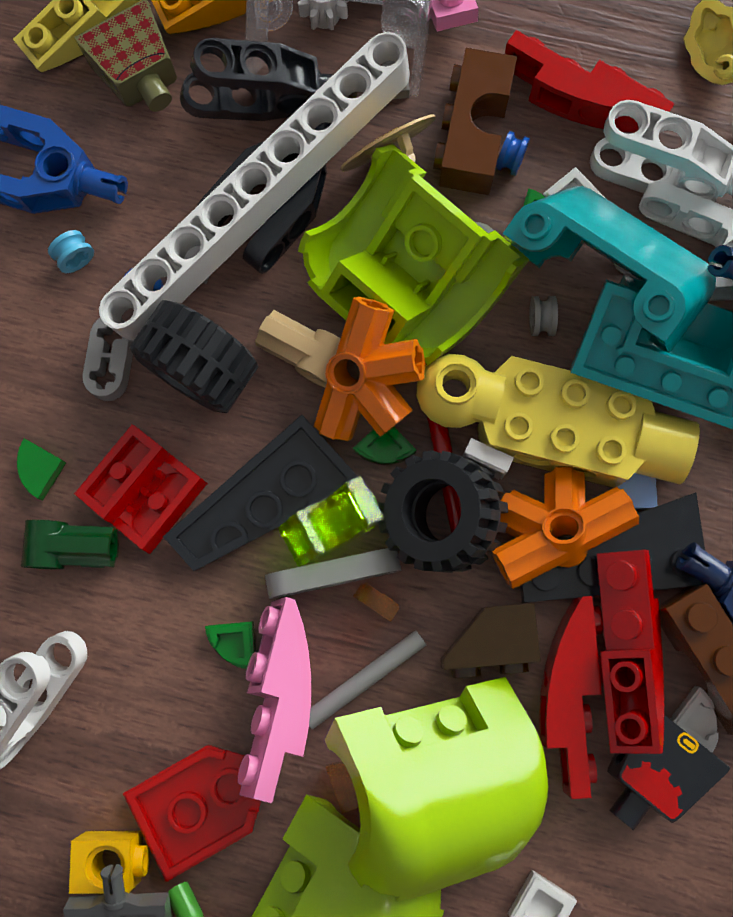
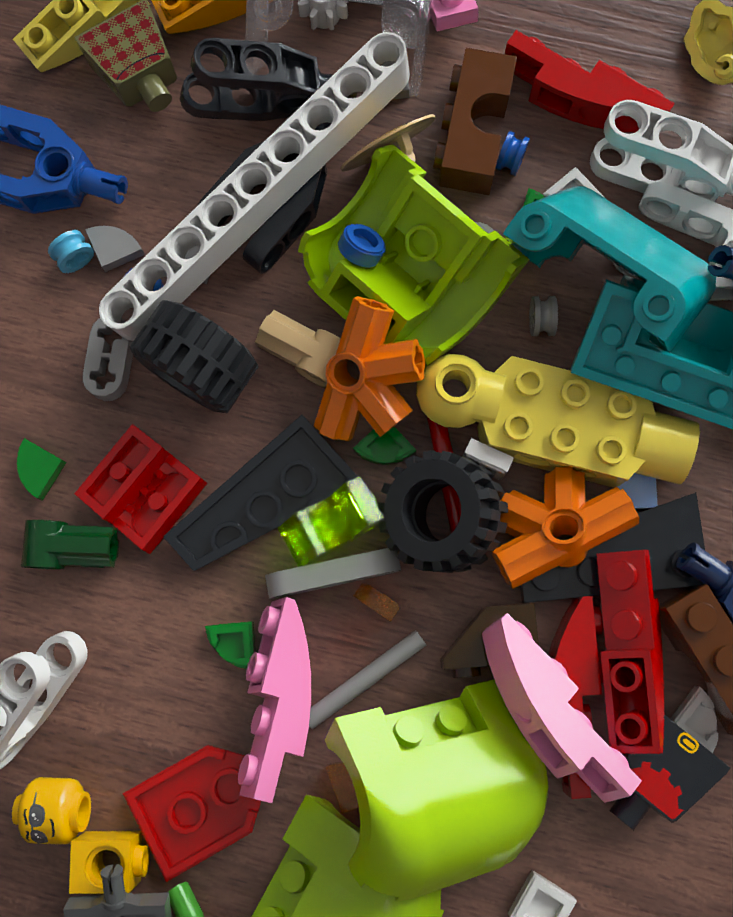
none -> yellow head [12,777,91,845]
none -> light grey tile [85,226,145,272]
none -> blue tile [338,224,386,268]
none -> bright pink slope [482,613,642,803]

